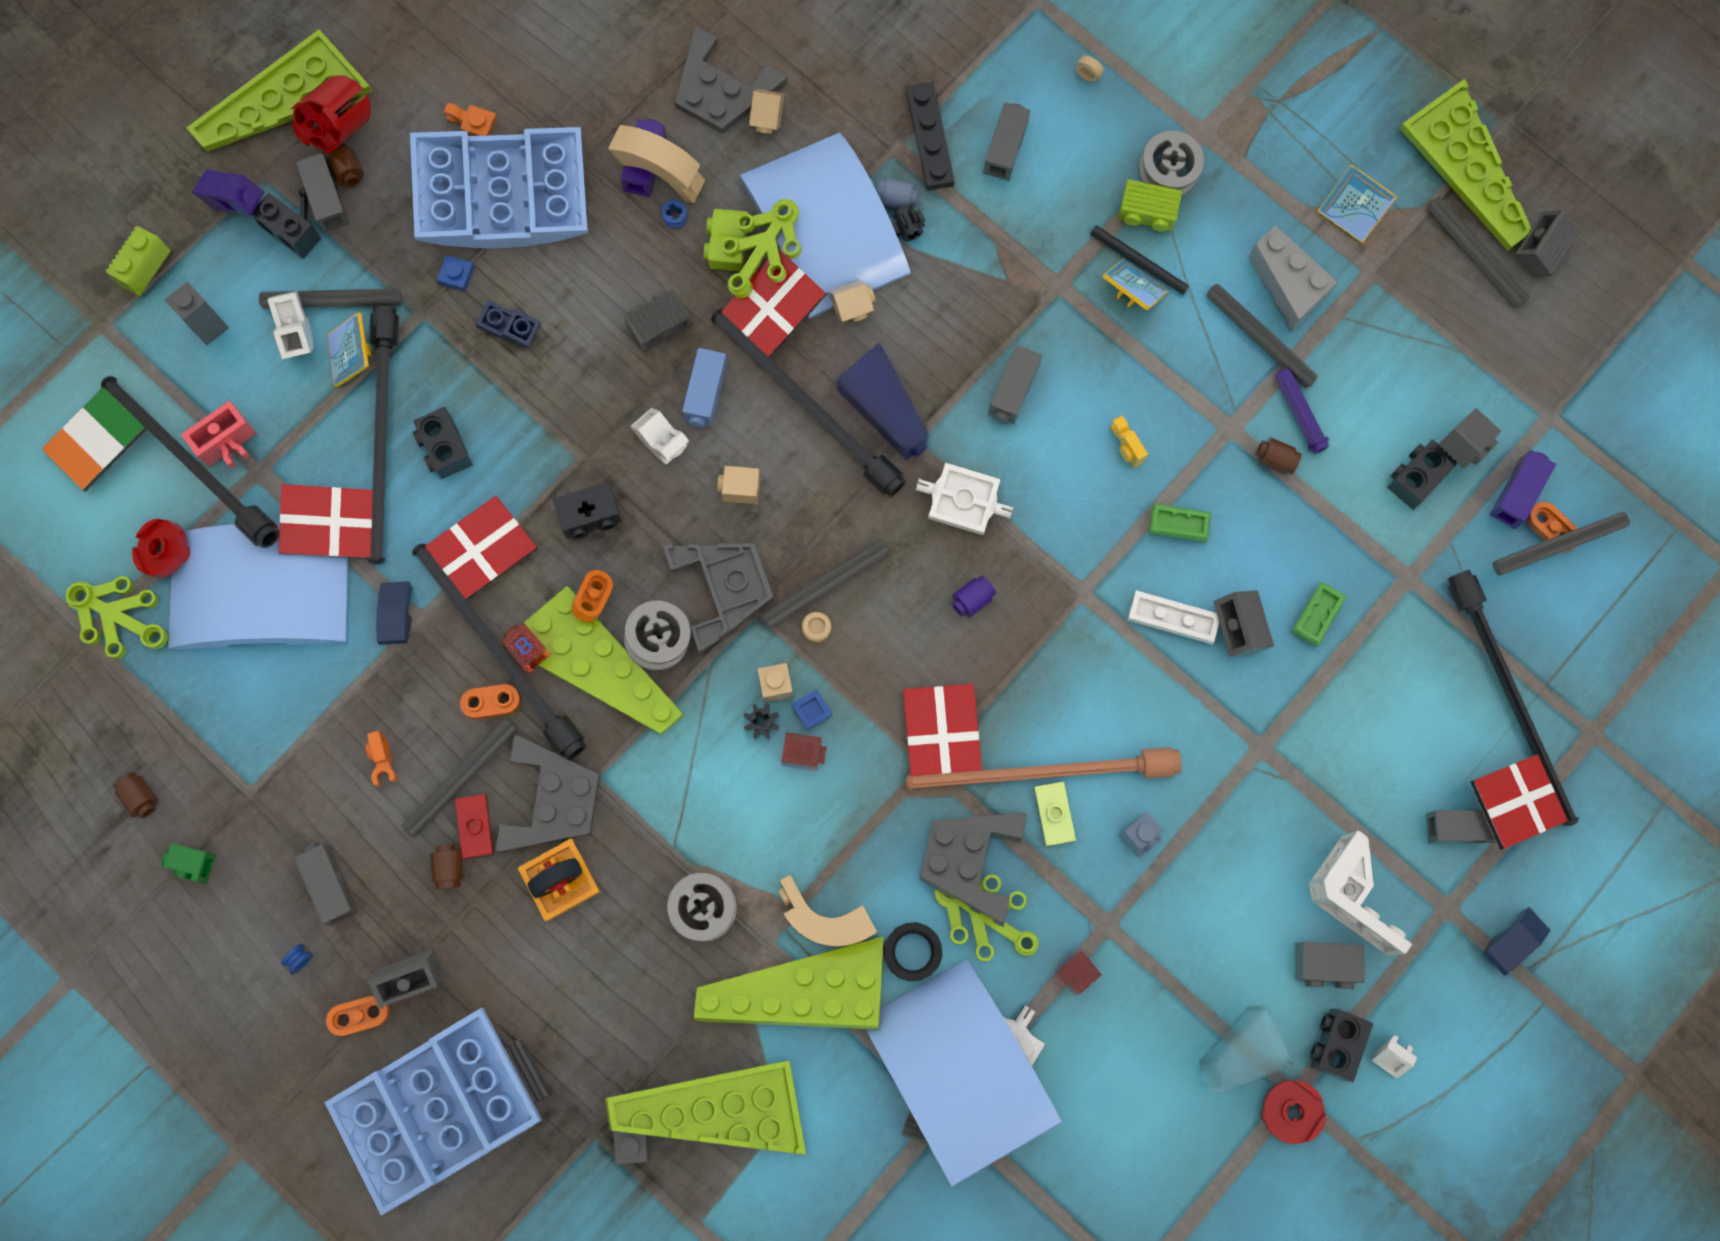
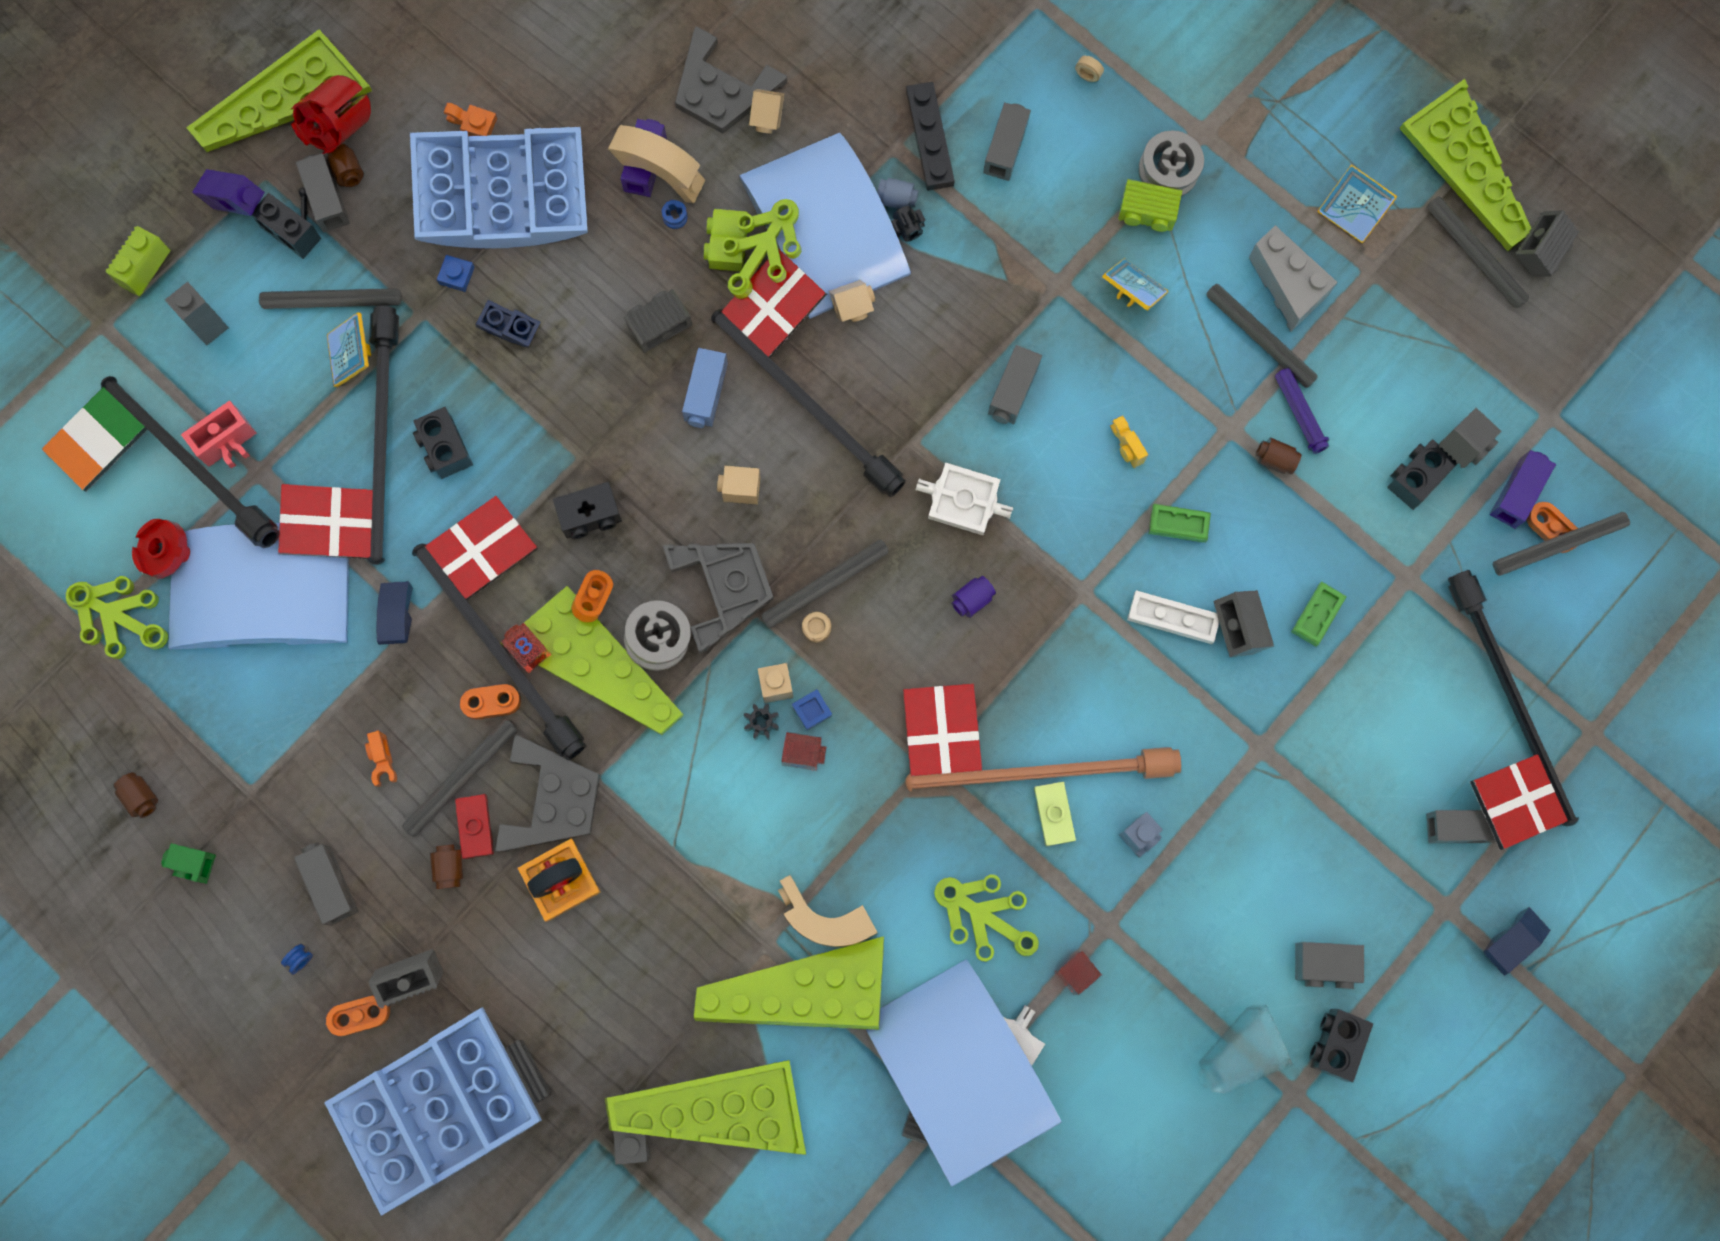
white brick [267,291,314,359] -> none
white brick [630,408,689,464] -> none
light grey wheel [667,873,737,942] -> none
clear blue slope [837,343,929,461] -> none
black tyre [884,922,942,981] -> none
dark grey wing [920,813,1027,927] -> none
black bar [1090,225,1189,295] -> none
red plate [1260,1080,1326,1144] -> none
white bracket [1308,830,1412,956] -> none
white tile [1371,1035,1417,1079] -> none

